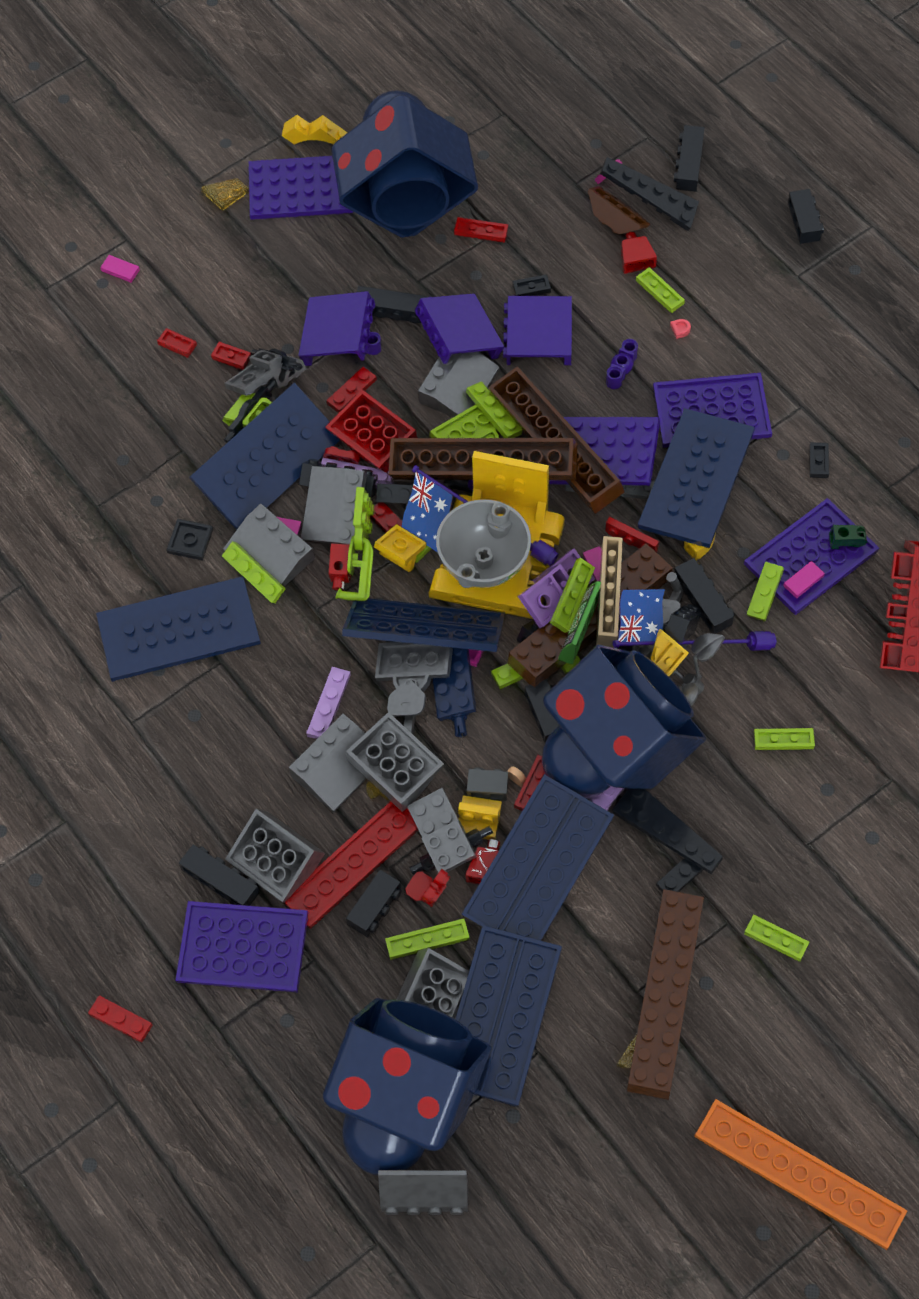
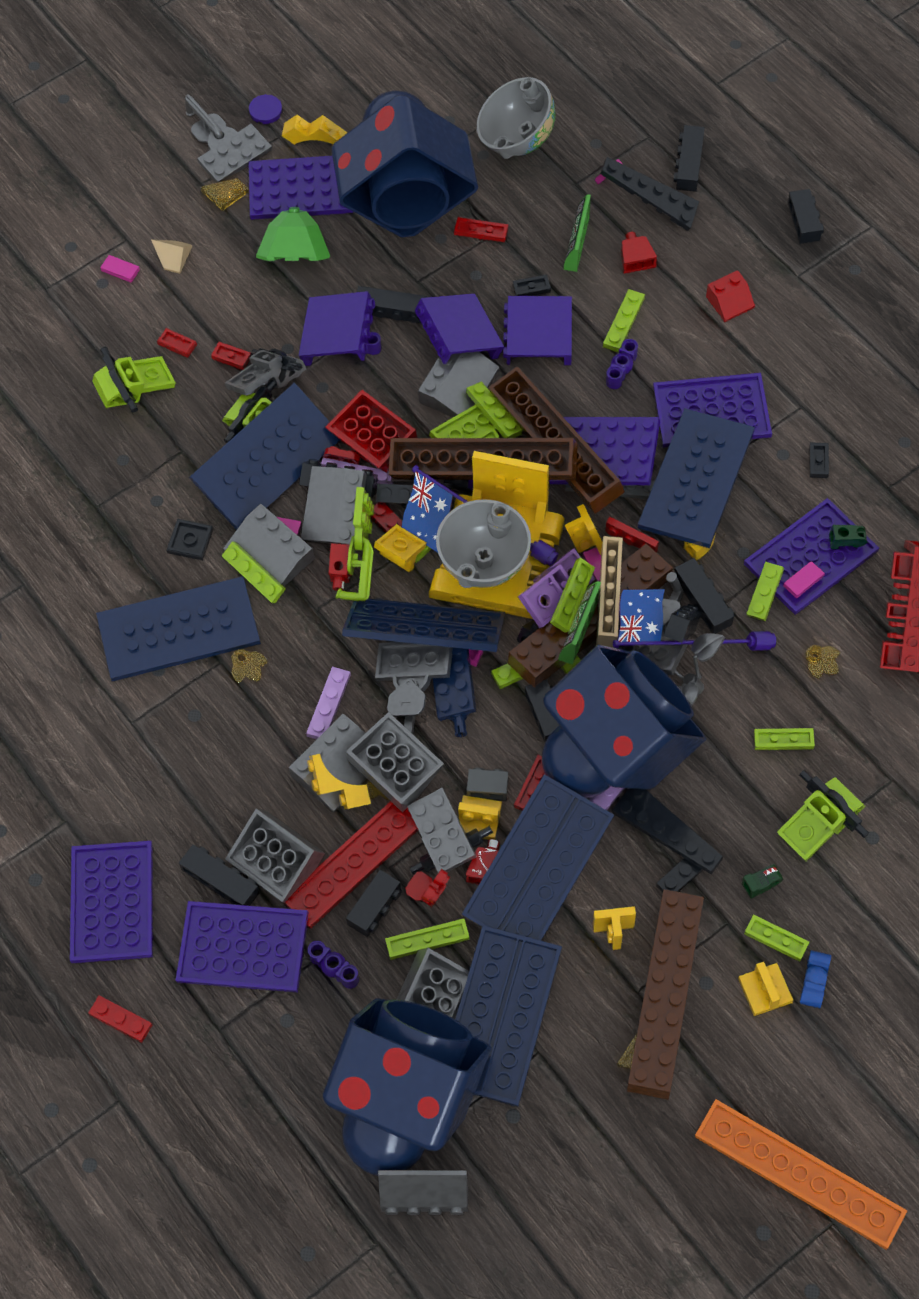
red plate [326,366,377,413] -> none
light nougat tile [507,766,526,788] -> none
reddish brown wedge [588,186,650,234] -> none
lime plate [636,267,685,313] -> none
yellow wing [650,629,689,676] -> none
coral tile [670,319,691,339] -> none
none -> dark purple plate [70,841,153,963]
none -> lime piece [92,346,176,413]
none -> tan slope [151,239,192,274]
none -> flat silver plate [185,94,272,185]
none -> clear yellow plate [231,649,267,683]
none -> dark purple tile [249,94,282,124]
none -> bright green brick [256,207,330,261]
none -> yellow arch [307,754,371,809]
none -> dark purple piece [308,941,359,989]
none -> light grey piece [477,77,556,159]
none -> bright green slope [564,194,591,272]
none -> yellow bracket [565,504,602,555]
none -> yellow bracket [593,906,636,950]
none -> lime plate [603,289,645,352]
none -> red slope [706,270,755,322]
none -> yellow bracket [738,962,793,1016]
none -> dark green leg [742,864,783,899]
none -> lime piece [777,770,870,861]
none -> blue piece [800,950,831,1009]
none -> clear yellow plate [805,645,840,679]

